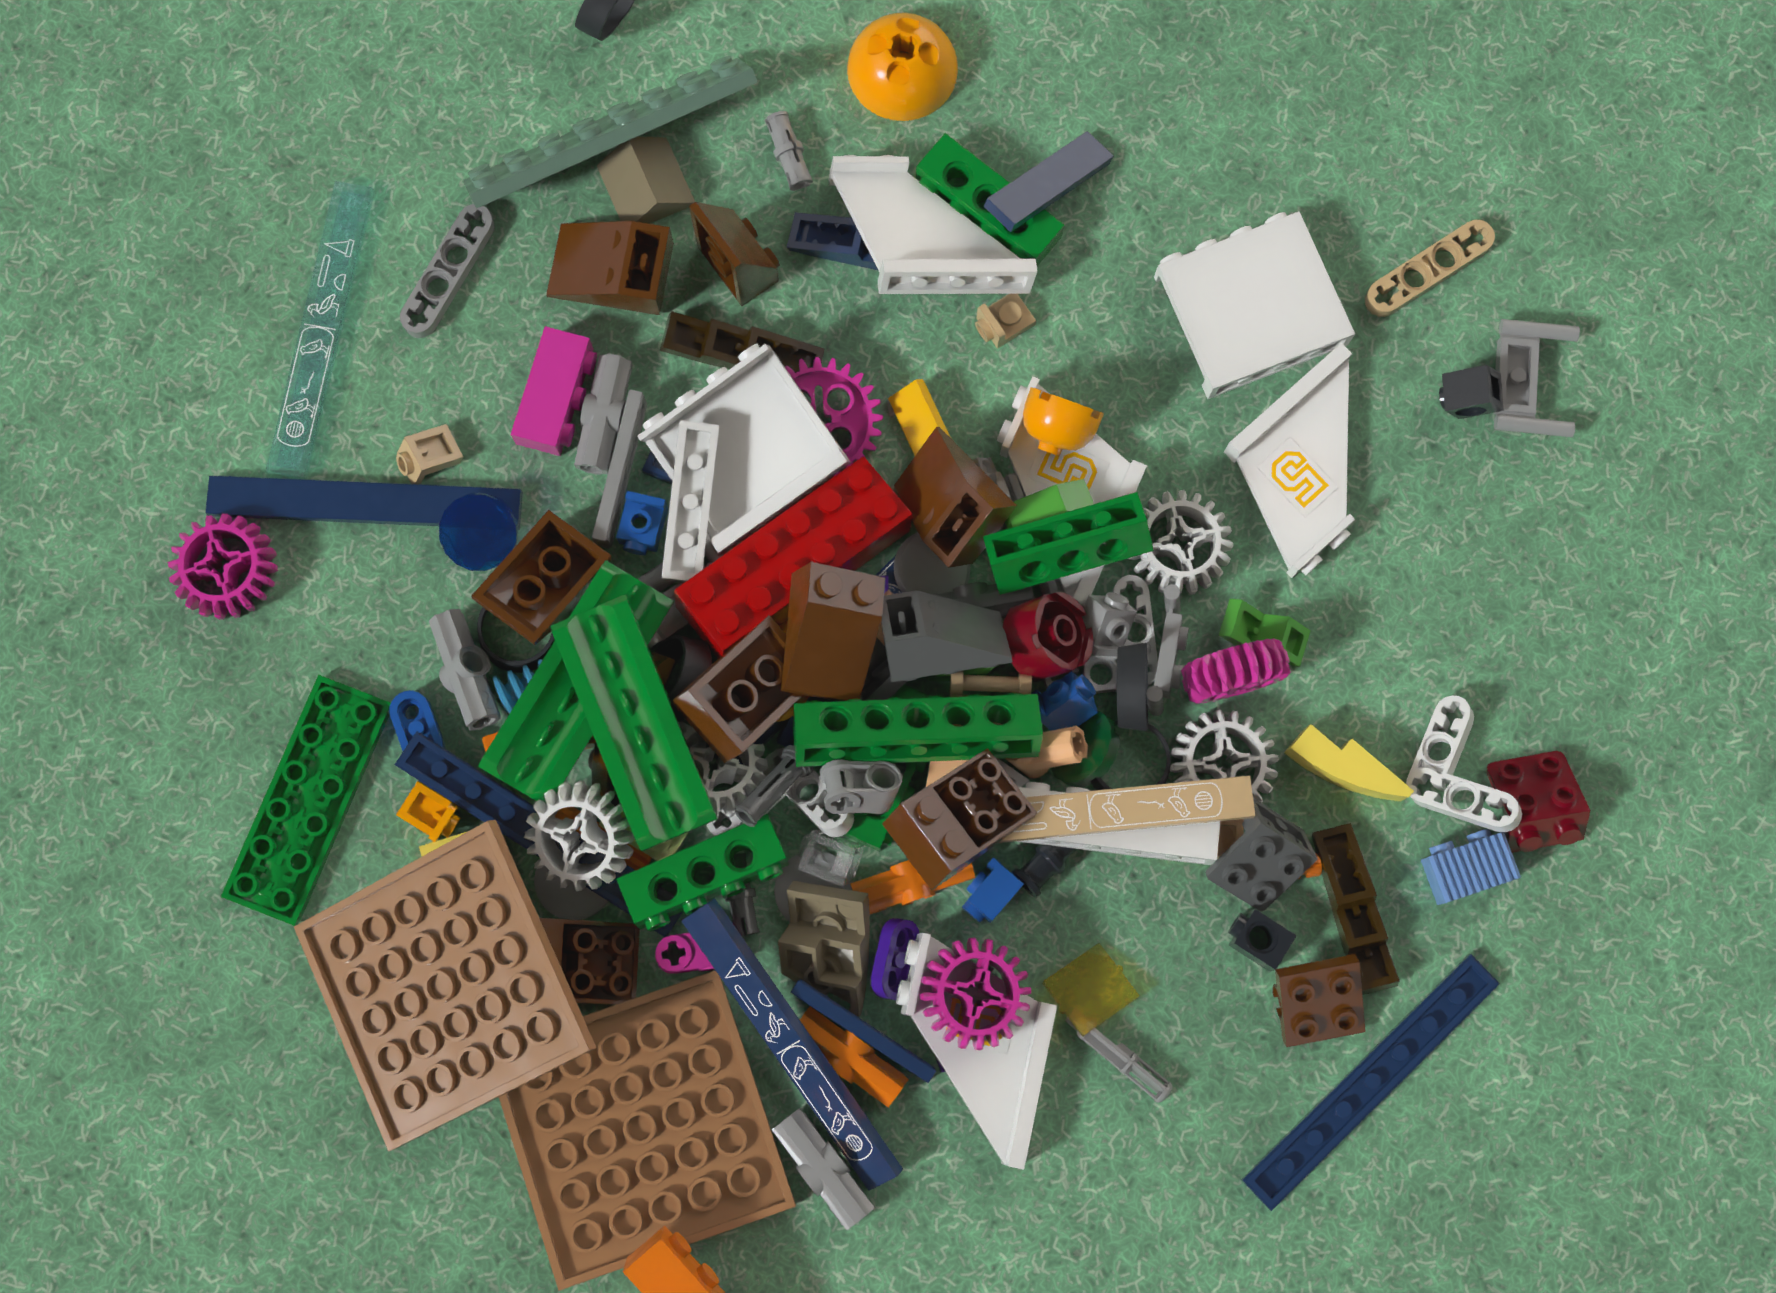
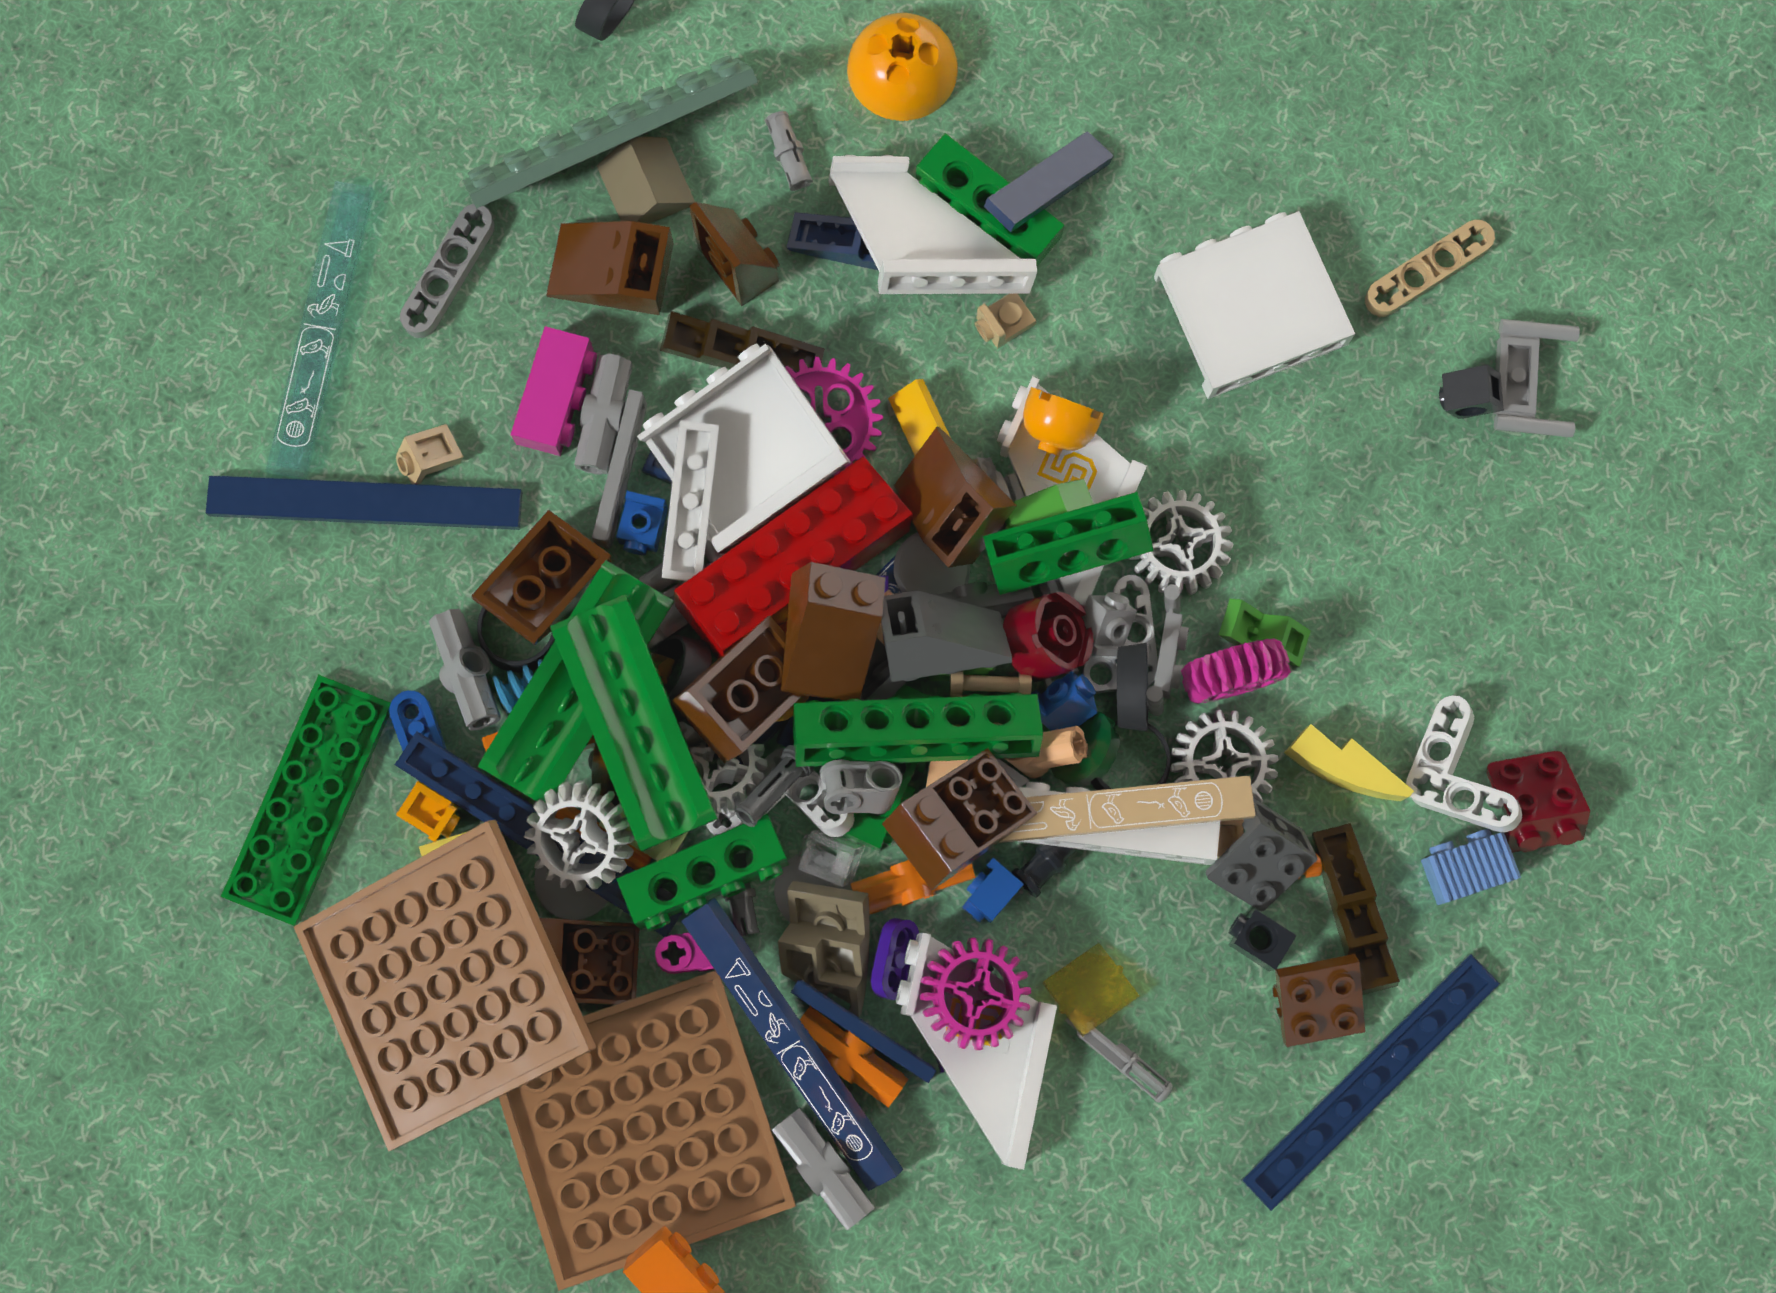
dark pink gear [167,513,278,620] -> none
clear blue tile [439,492,519,571] -> none
white piece [1224,343,1355,578] -> none

